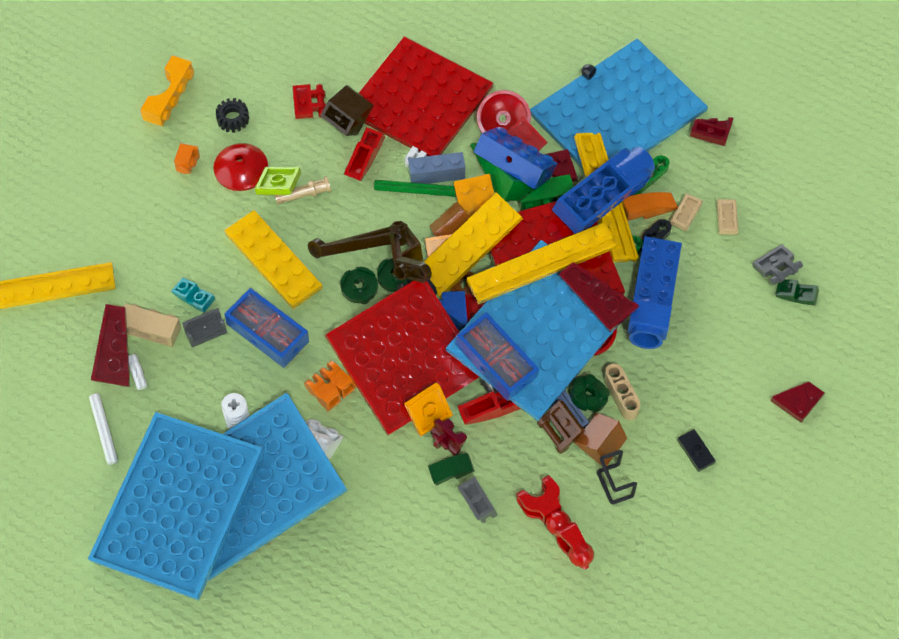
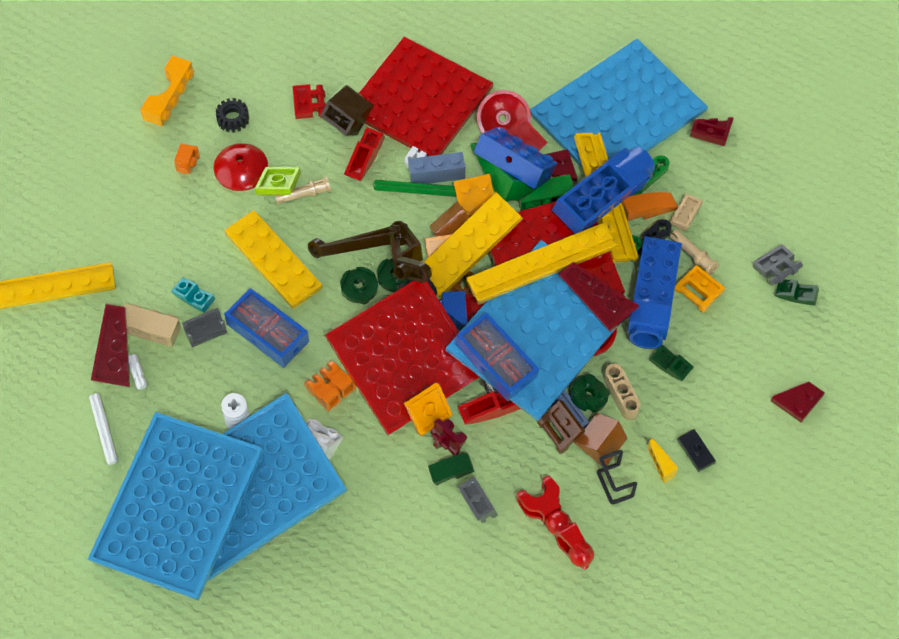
black hinge [581,64,597,80] -> none
tan plate [717,199,738,235] -> none
none -> yellow slope [648,438,678,483]
none -> dark green slope [649,345,694,381]
none -> tan pin [669,229,719,275]
none -> light orange plate [674,265,725,313]

